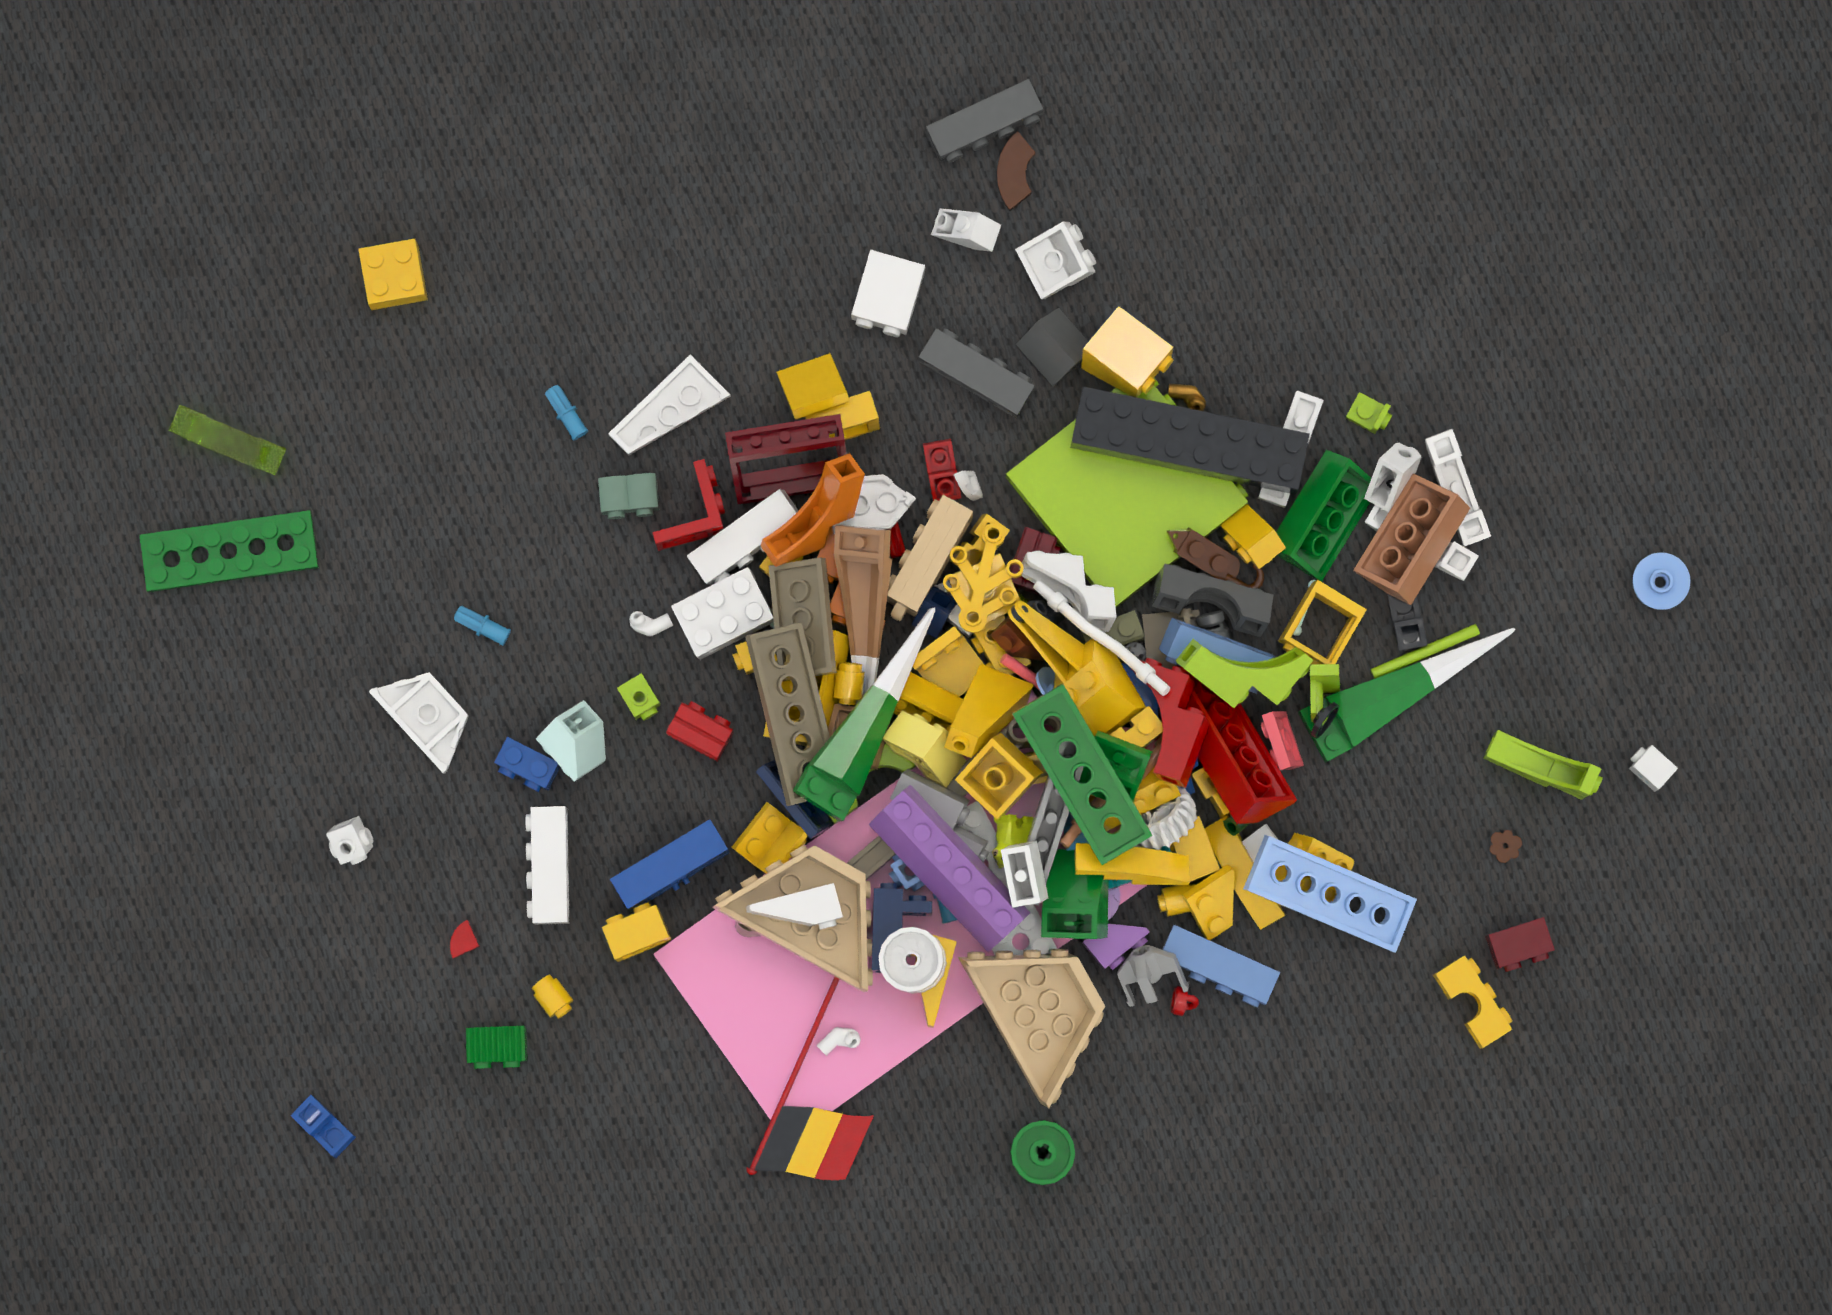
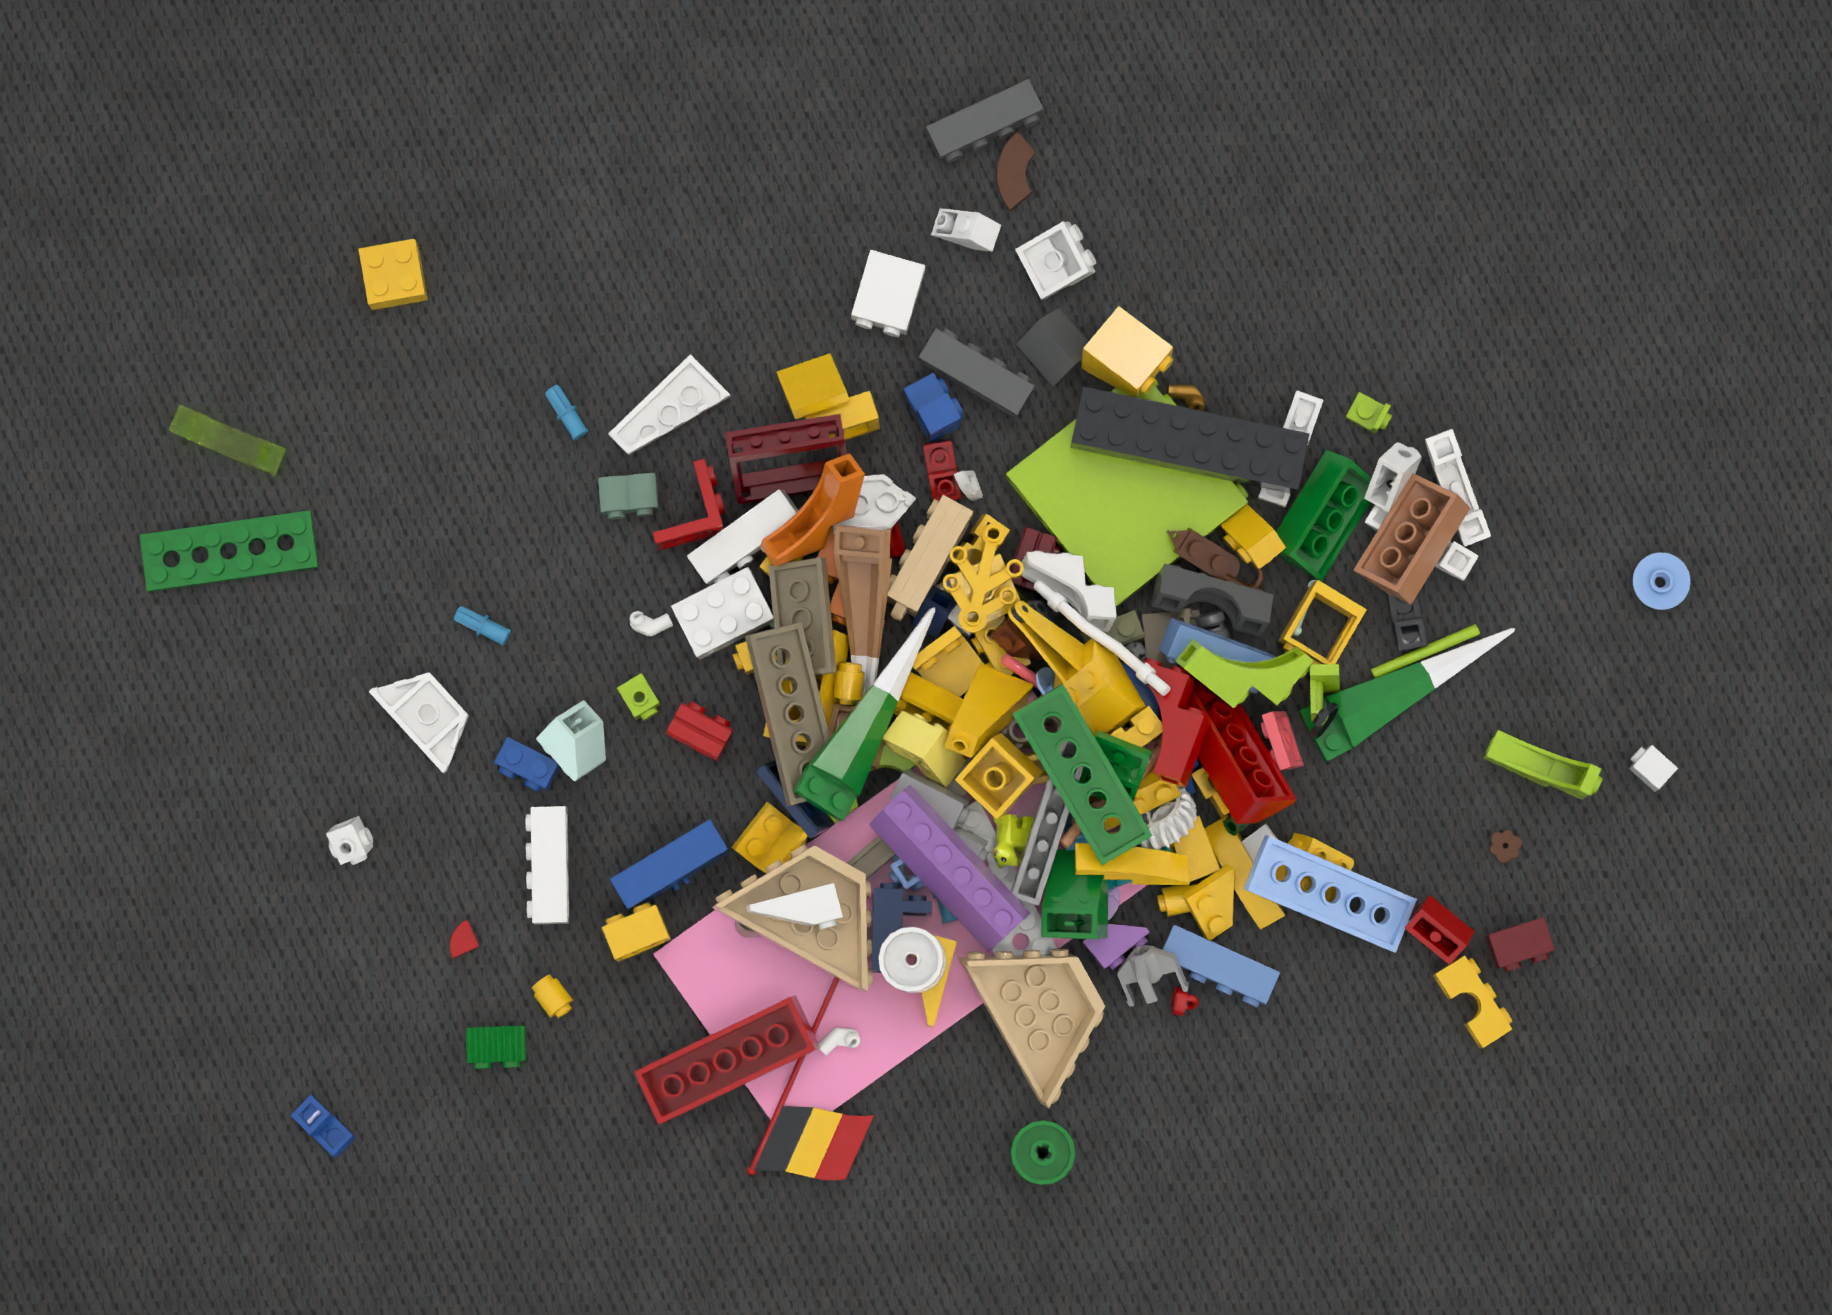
white brick [1001,841,1048,908] -> none
none -> red brick [634,995,820,1125]
none -> blue brick [903,373,963,442]
none -> red brick [1405,895,1475,965]

